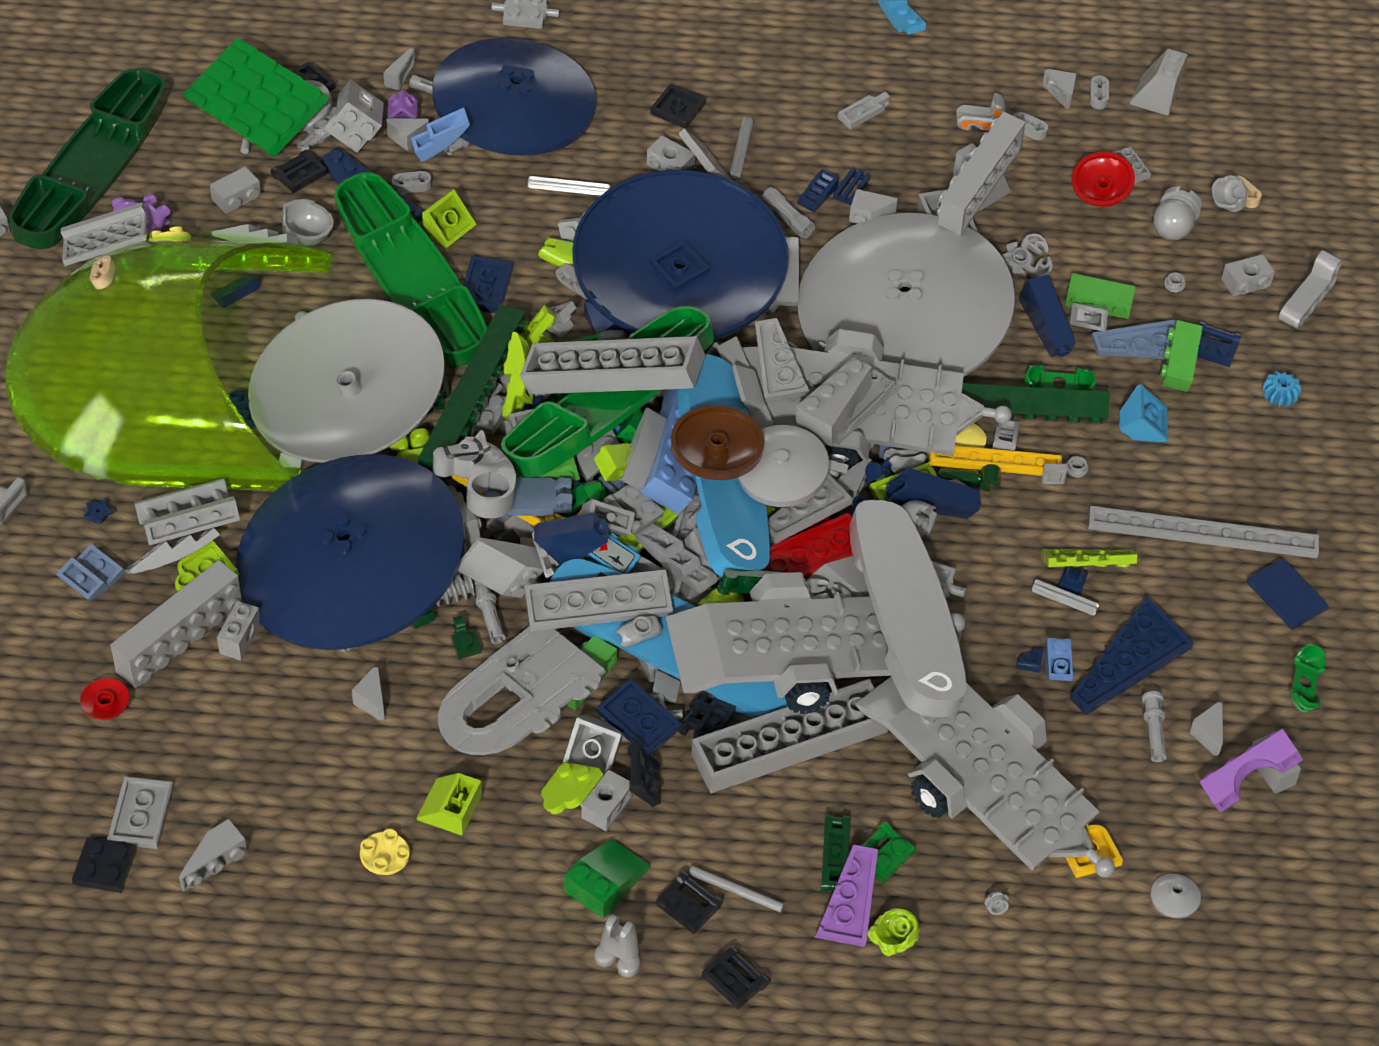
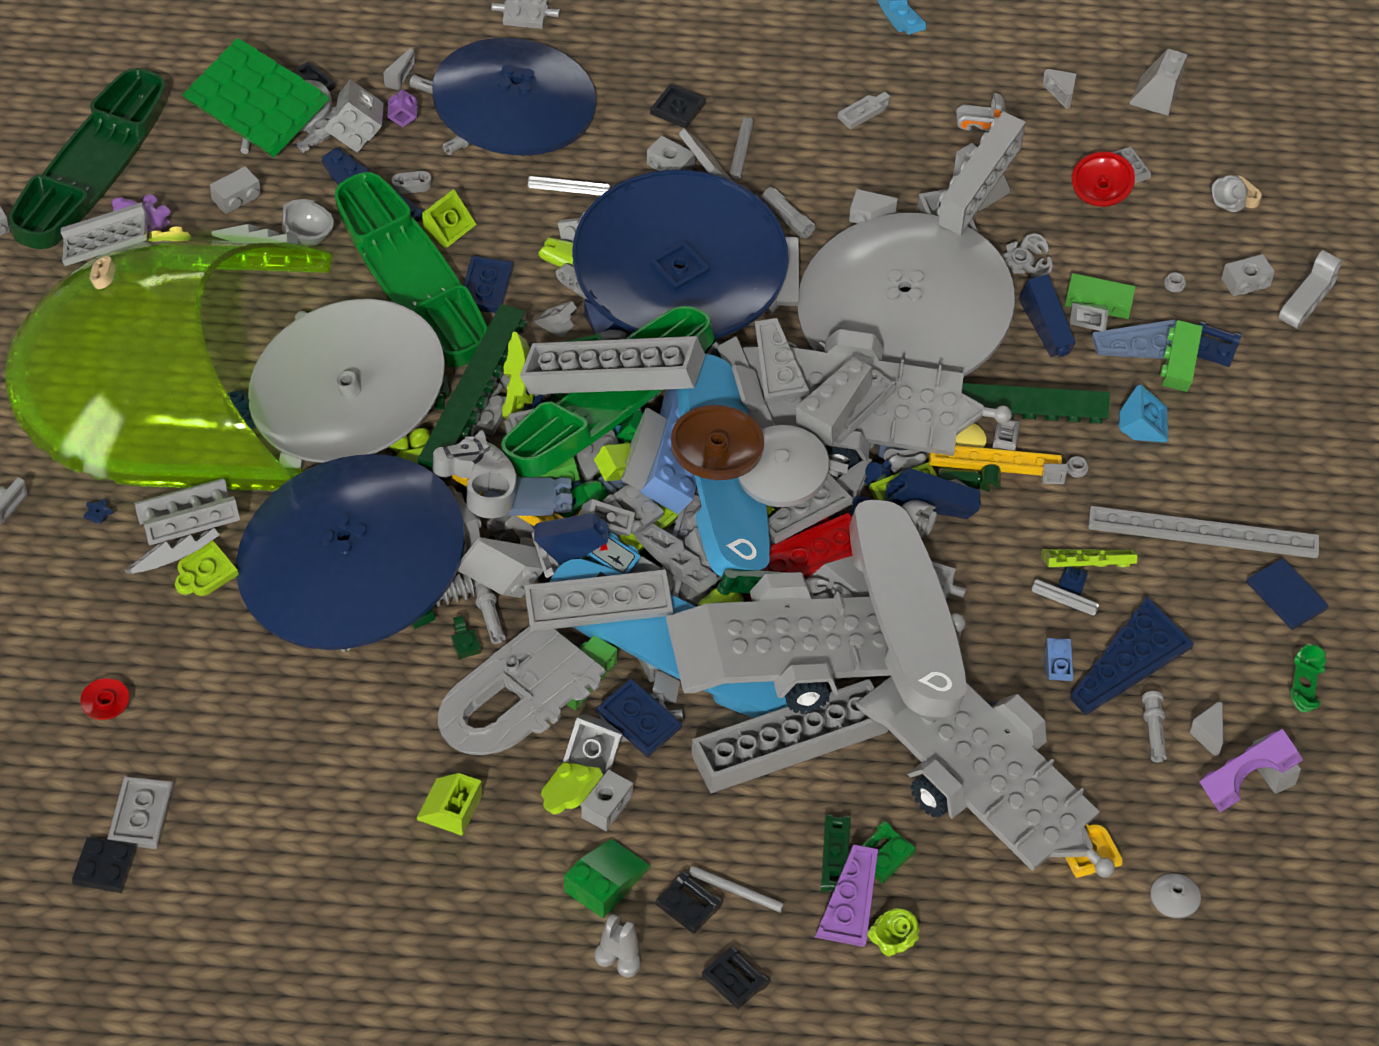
sand blue slope [56,544,126,601] -> none
light grey brick [110,560,242,689] -> none
light grey slope [179,819,247,892] -> none
slope [211,274,259,308] -> none
light grey brick [217,601,260,660] -> none
black plate [270,150,327,193] -> none
light grey slope [352,667,385,721] -> none
light yellow dish [360,829,410,875] -> none
light grey slope [387,118,429,151] -> none
medium blue slope [411,107,470,162] -> none
lime slope [521,305,555,348] -> none
light grey piece [616,615,662,647] -> none
black plate [628,743,661,807] -> none
black plate [678,693,736,739] -> none
dark blue slope [797,169,838,212] -> none
dark blue tile [833,167,871,205] -> none
light grey plate [984,892,1009,915] -> none
light grey beam [1013,112,1048,140] -> none
dark blue tile [1016,649,1043,673] -> none
green piece [1024,365,1096,391] -> none
light grey beam [1089,75,1109,109] -> none
light grey tile [1153,186,1202,240] -> none
dark azure gear [1263,371,1301,408] -> none

